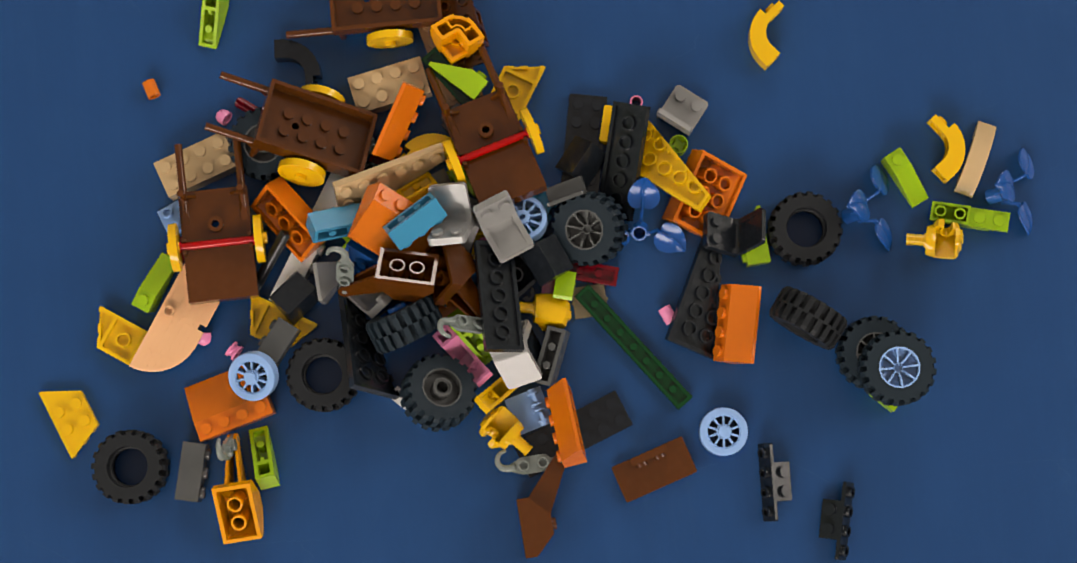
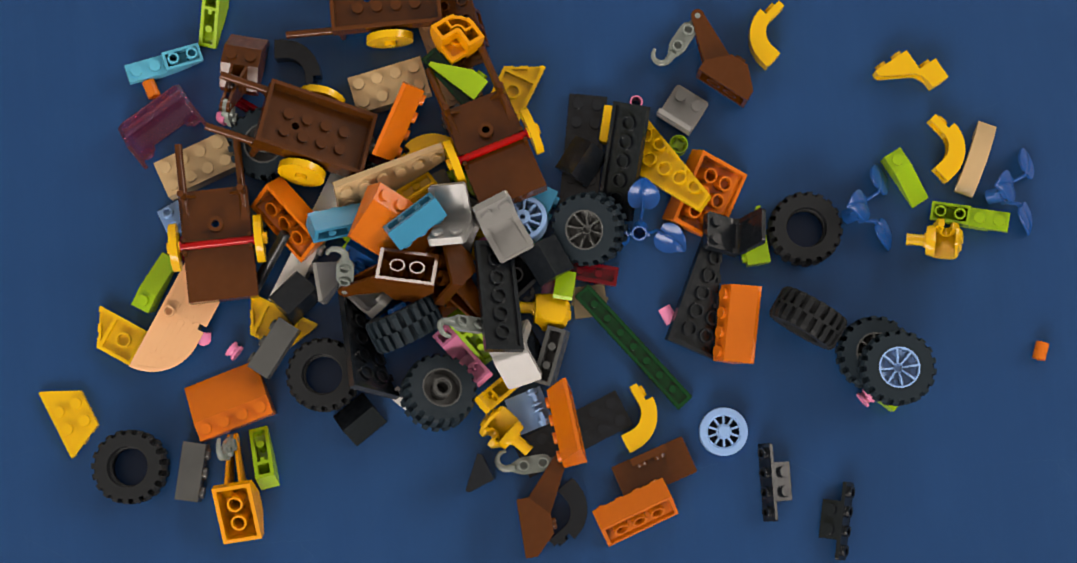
light blue wheel [228,351,279,401] -> none
dark grey panel [546,176,587,207] -> none
none -> clear pink windscreen [118,85,206,170]
none -> medium azure slope [124,43,204,85]
none -> reddish brown slope [219,34,270,142]
none -> black slope [333,392,387,446]
none -> black slope [466,453,495,492]
none -> black arch [549,478,587,546]
none -> orange slope [592,478,679,547]
none -> yellow arch [621,383,657,453]
none -> reddish brown slope [651,9,753,108]
none -> bright pink bush [856,388,875,407]
none -> yellow arch [872,50,948,91]
none -> orange hinge [1032,341,1049,361]

